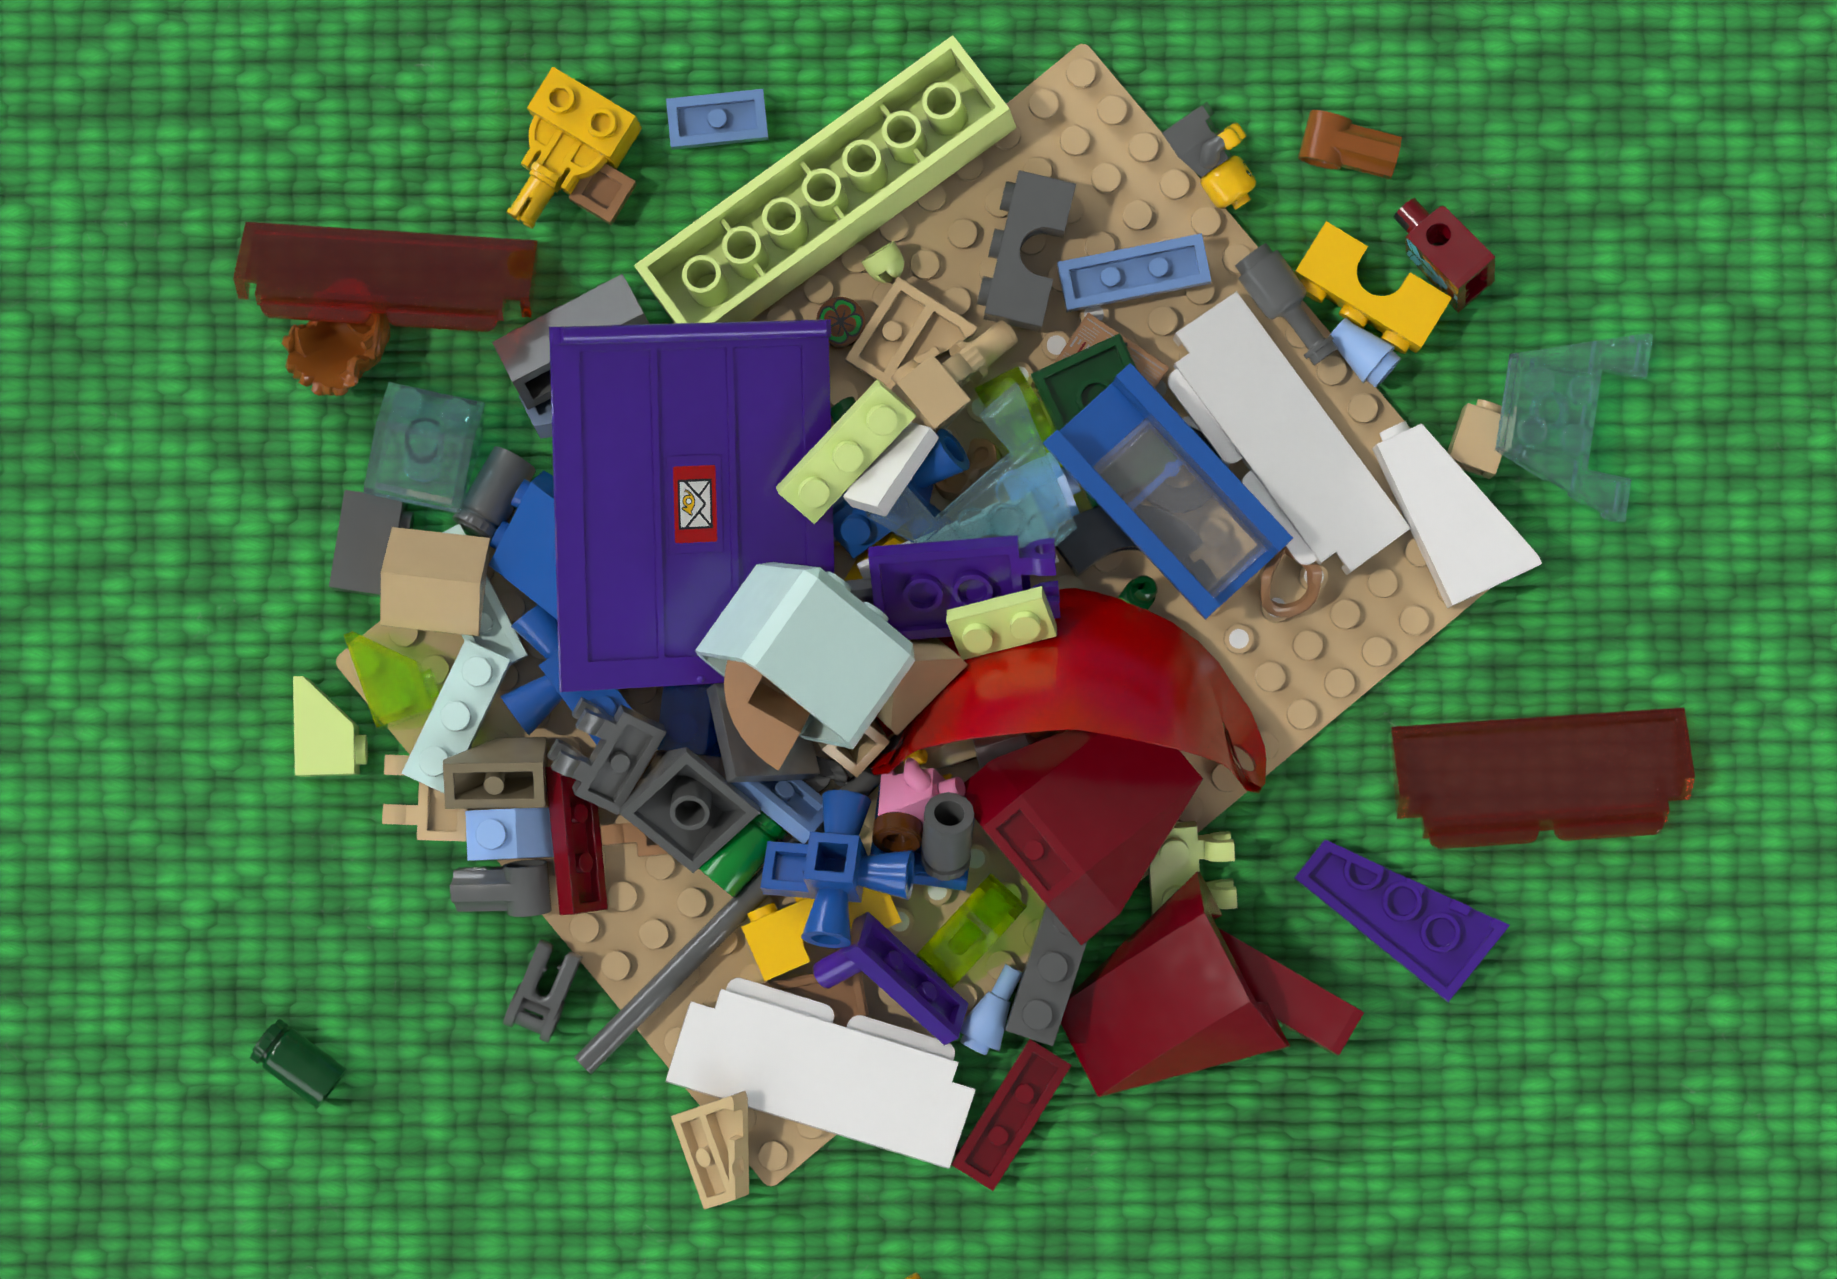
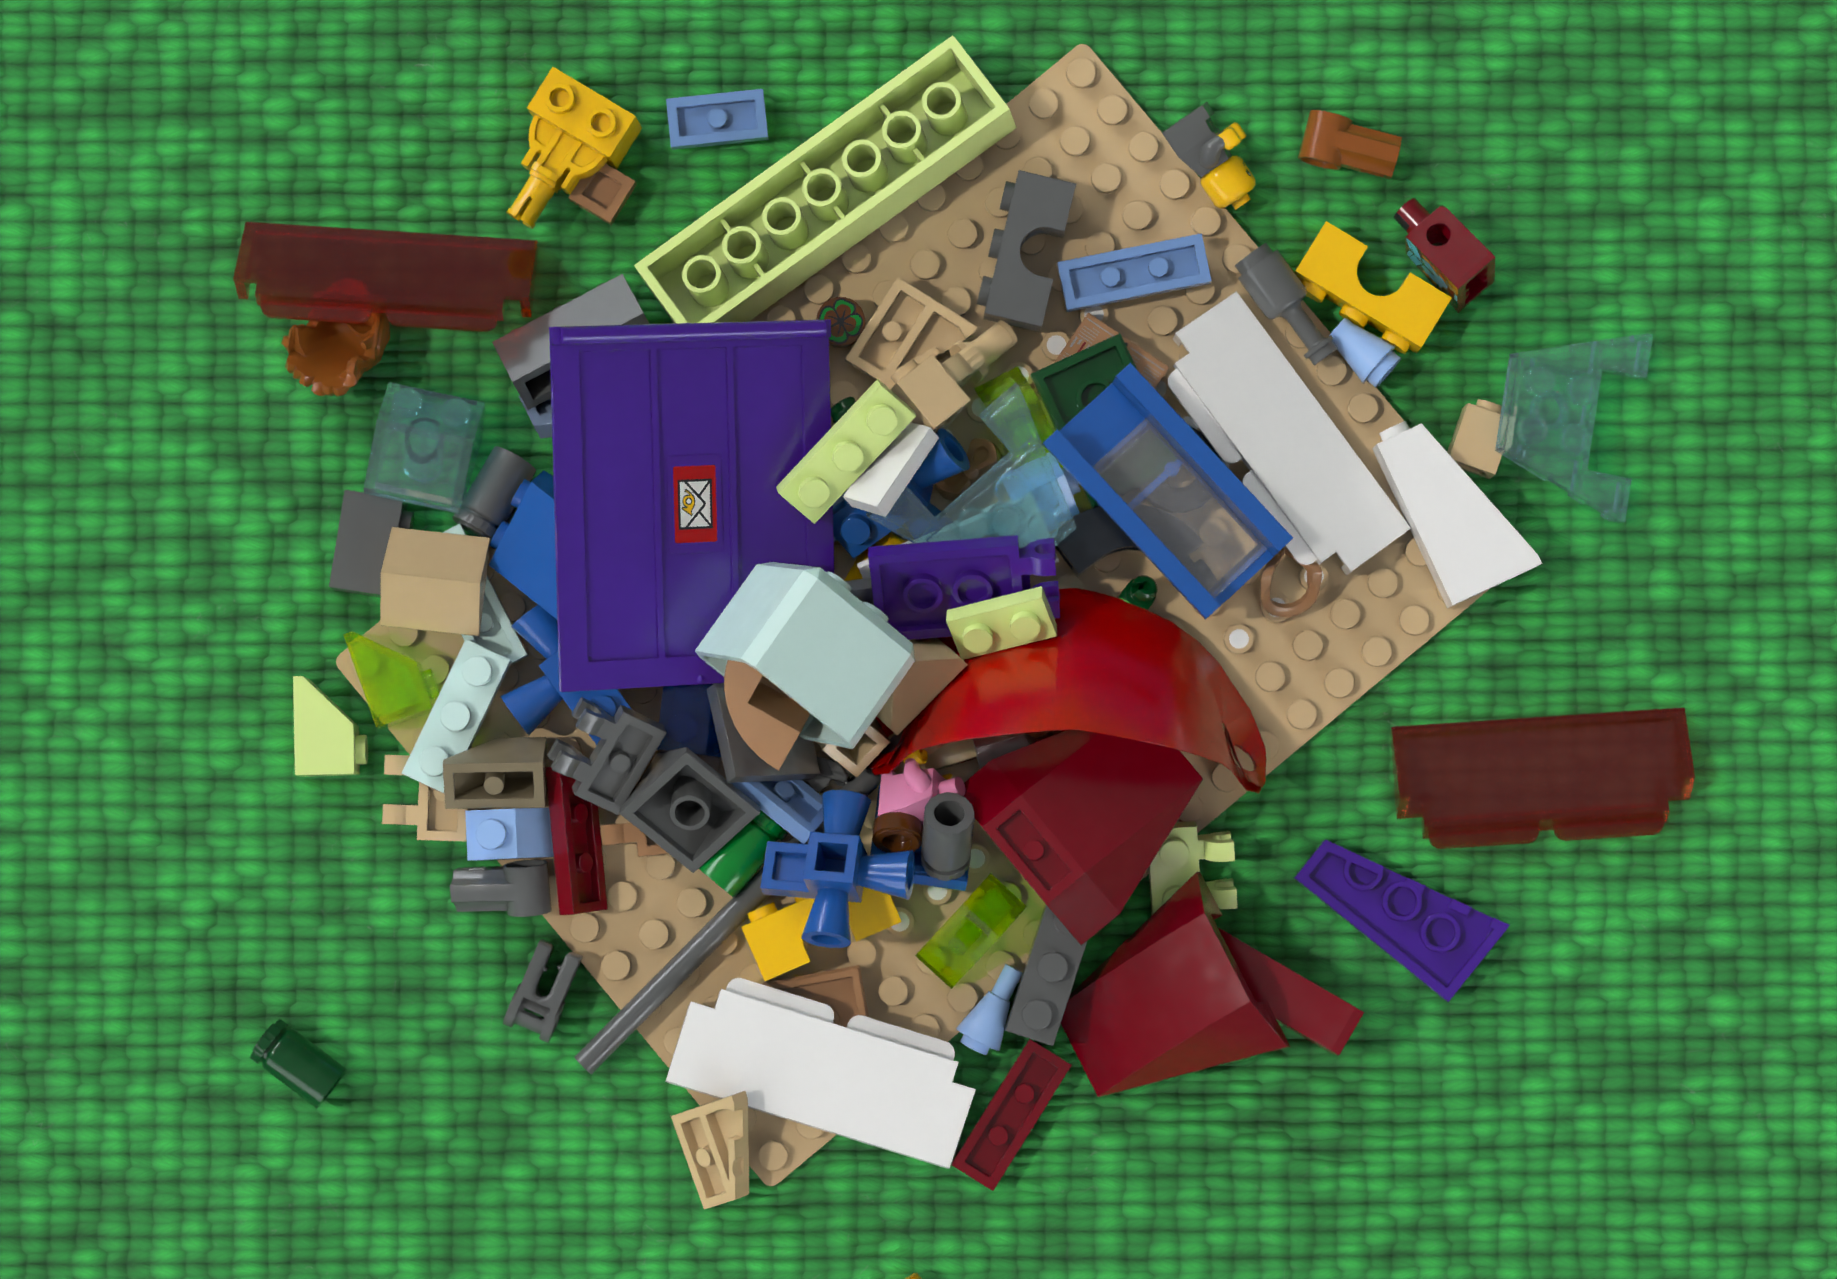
dark purple piece [813,912,969,1046] -> none
yellowish green hinge [861,241,905,283] -> none

